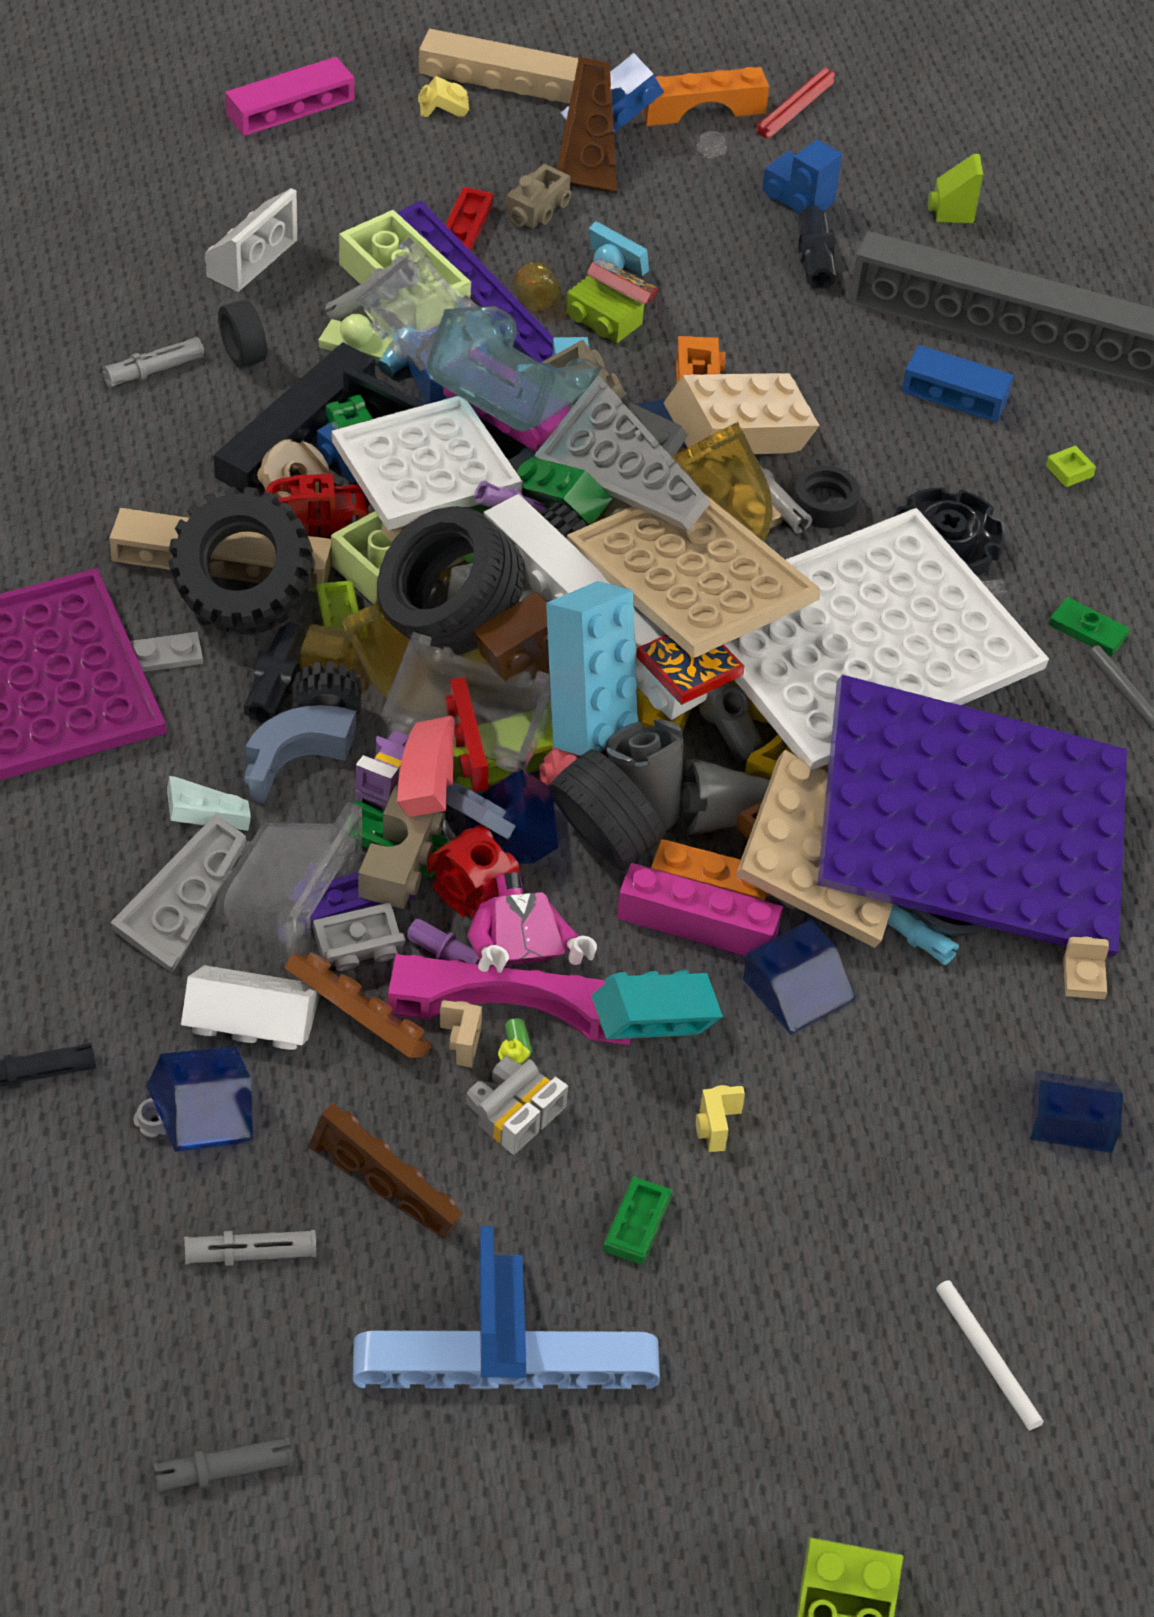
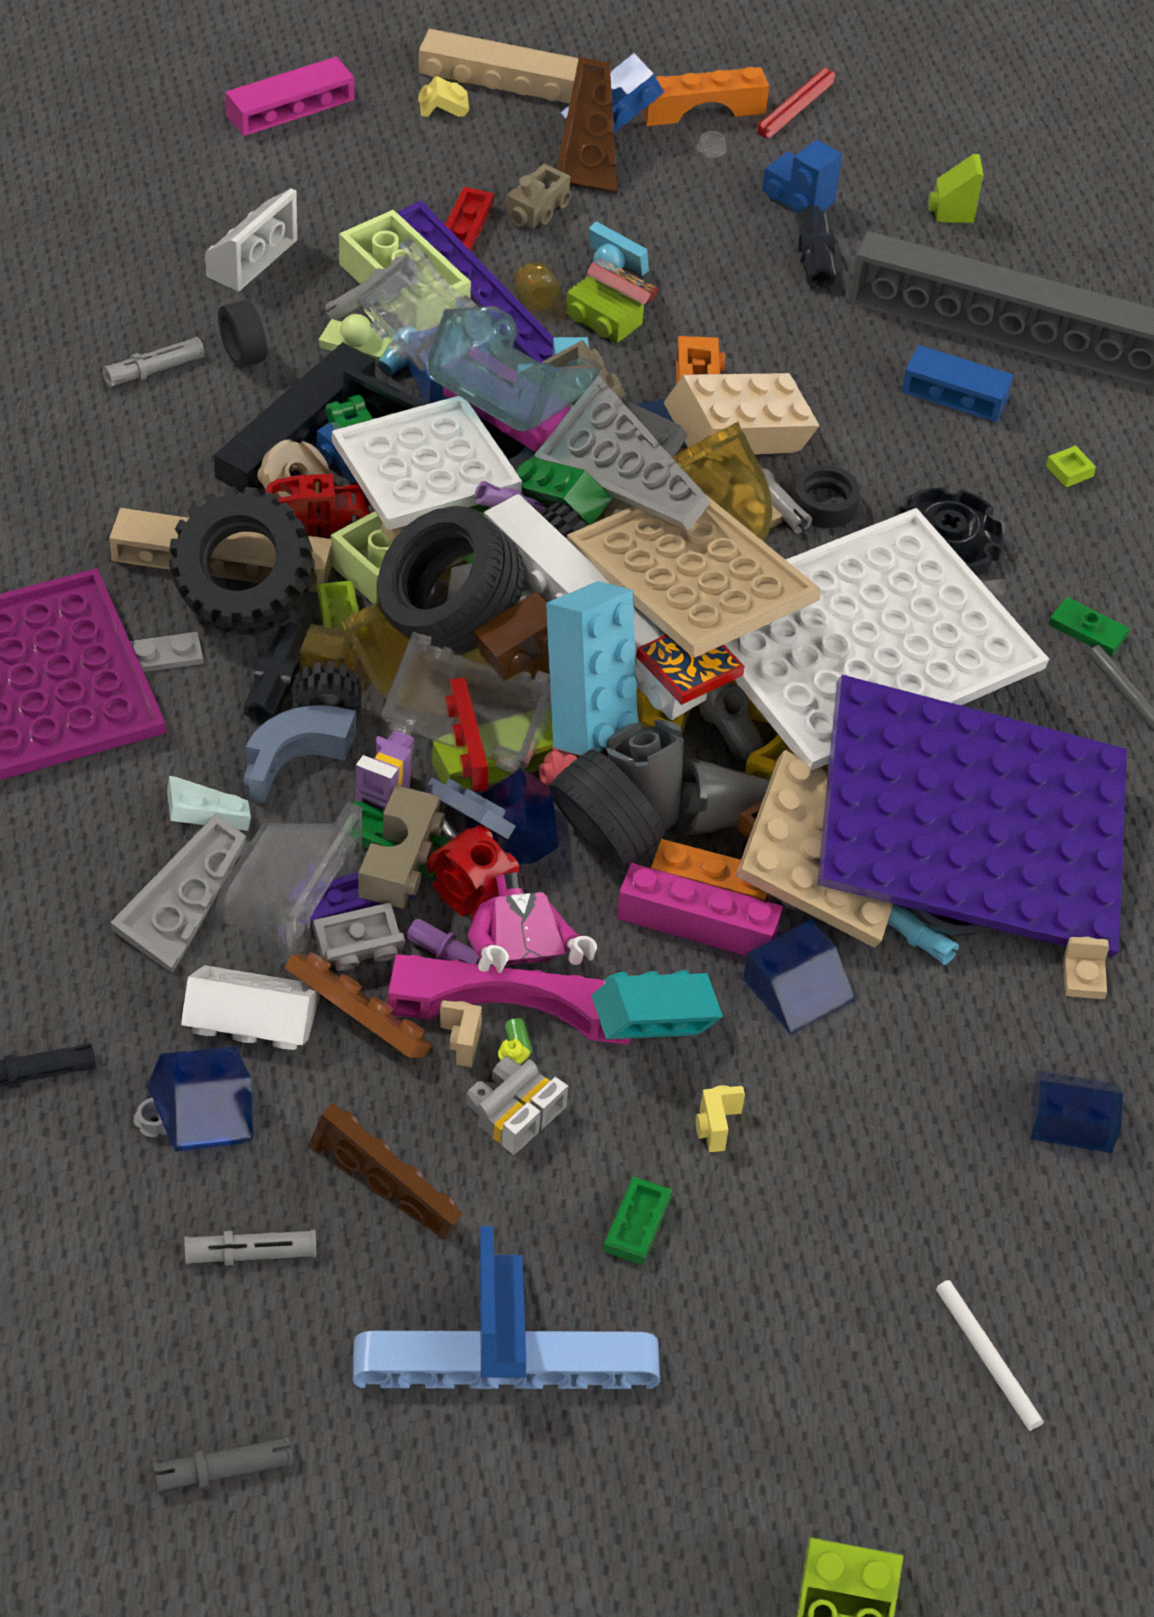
coral slope [397,716,455,817] -> none

